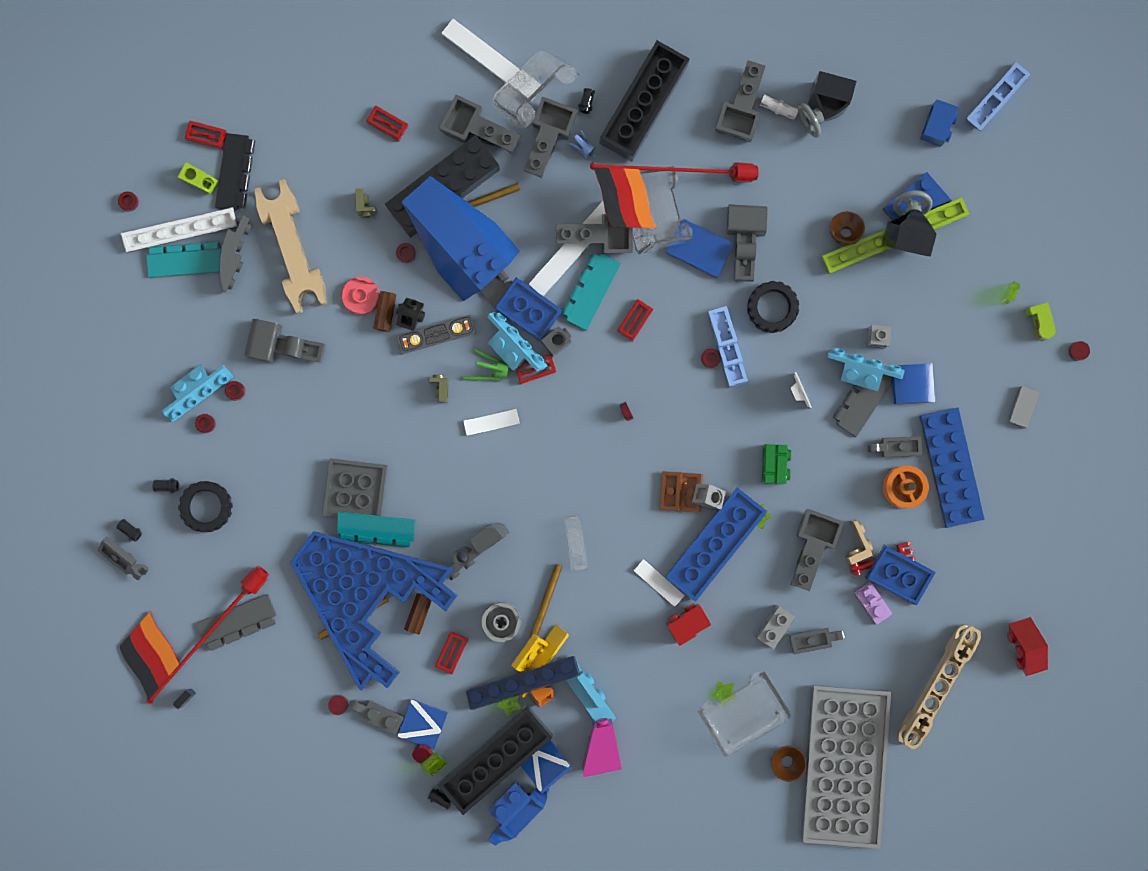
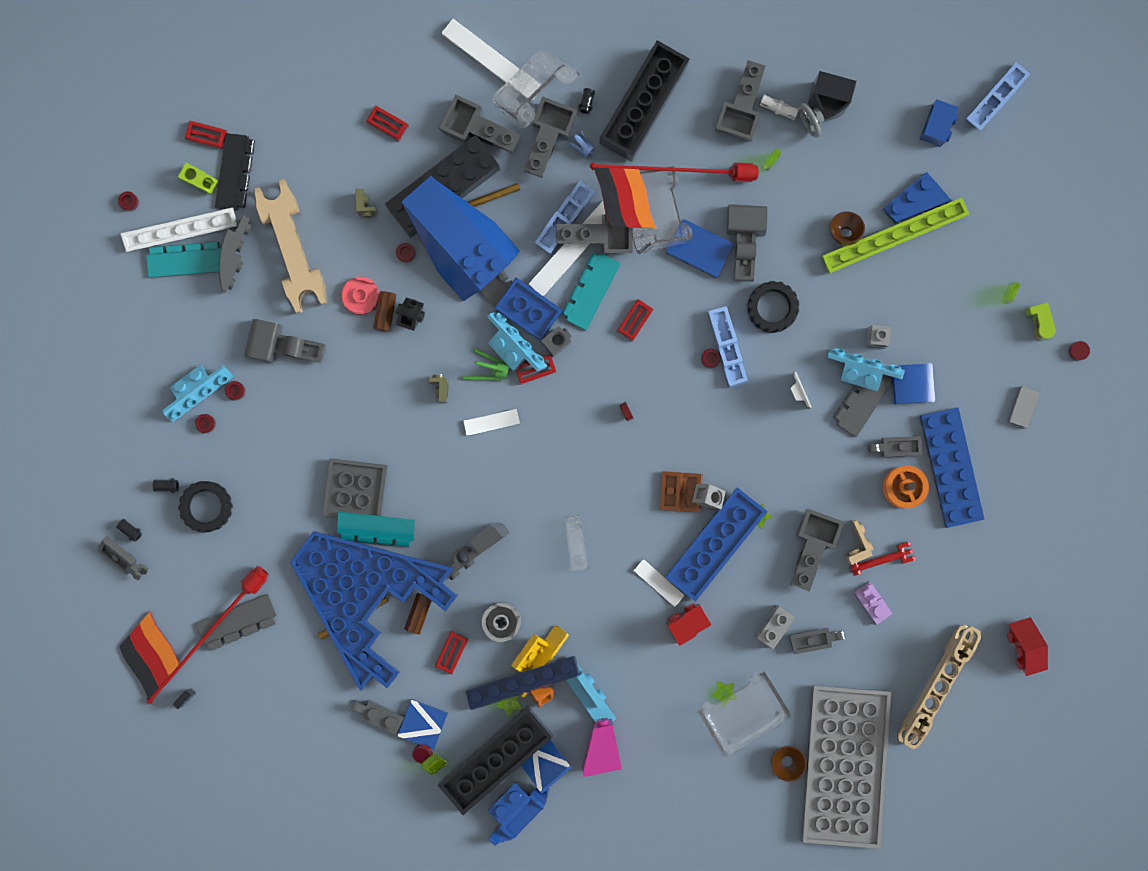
dark red tile [328,695,349,715] -> none
tile [397,315,476,354] -> none
black pin [427,788,452,810] -> none
pearl gold bar [530,564,562,637] -> none
green brick [762,444,791,484] -> none
blue tile [865,544,936,606] -> none
black piece [882,191,937,257] -> none
none -> light blue slope [535,181,596,254]
none -> clear neon green tile [763,148,781,171]

